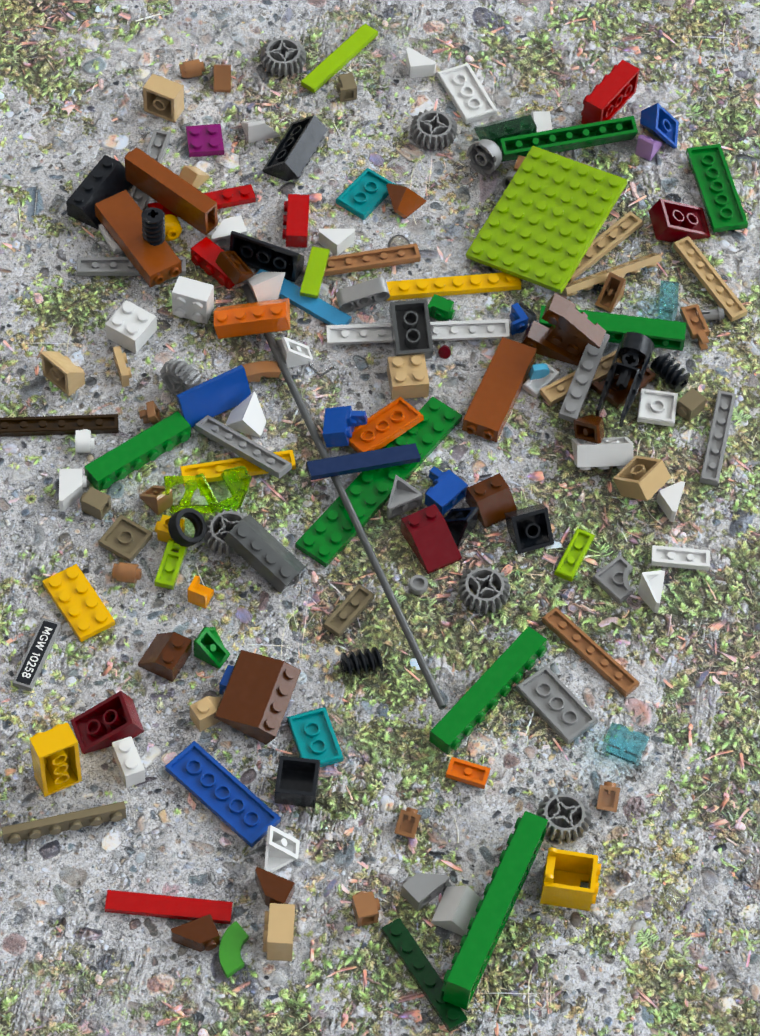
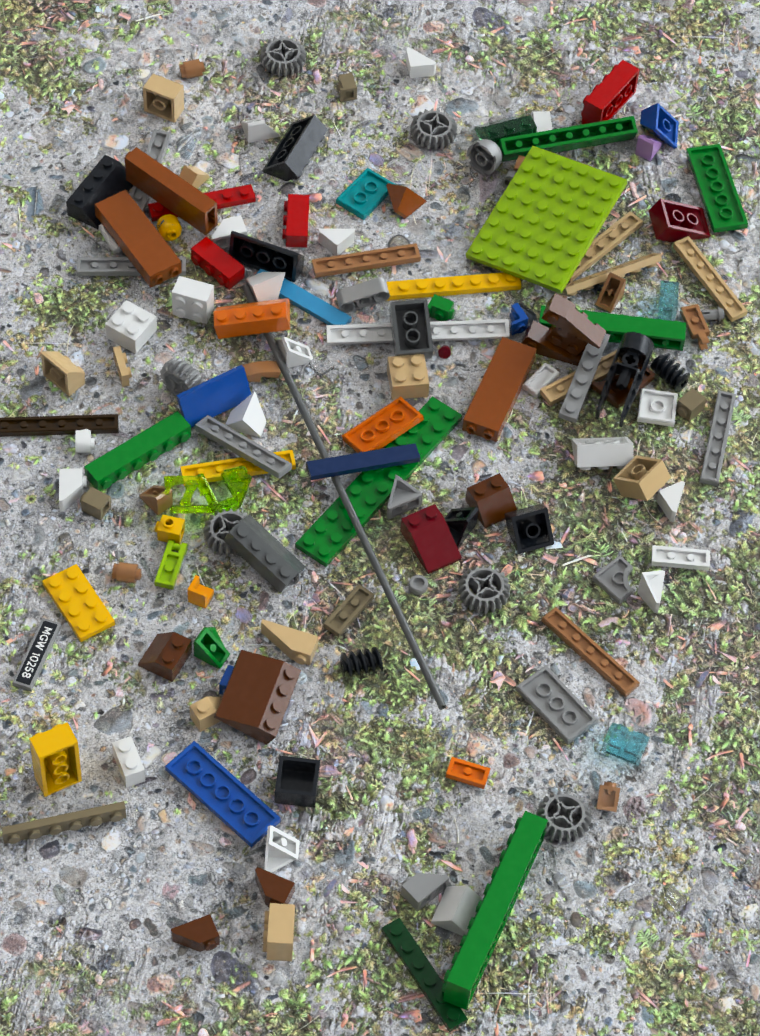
dark red slope [71,691,144,754] -> none
dark tan plate [98,514,153,563] -> none
red tile [105,890,233,924] -> none
medium nougat tile [139,401,161,425] -> none
black piece [141,207,165,246] -> none
black tyre [168,508,207,547] -> none
magenta plate [186,124,224,157] -> none
medium nougat slope [214,64,231,92] -> none
reddish brown slope [216,251,254,285] -> none
bright green tile [219,921,249,978] -> none
teal tile [287,707,344,767] -> none
lime tile [300,246,330,299] -> none
lime tile [301,24,378,93] -> none
blue hinge [323,406,367,448] -> none
medium nougat brick [352,891,380,927] -> none
medium nougat bracket [394,807,422,839] -> none
blue hinge [425,466,468,516] -> none
green brick [429,626,547,755] -> none
white tile [437,63,497,124] -> none
medium azure tile [528,363,550,380] -> none
yellow container [540,847,601,911] -> none
lime tile [554,528,595,582] -> none
reddish brown slope [573,415,604,444] -> none
none -> tan slope [261,619,318,665]

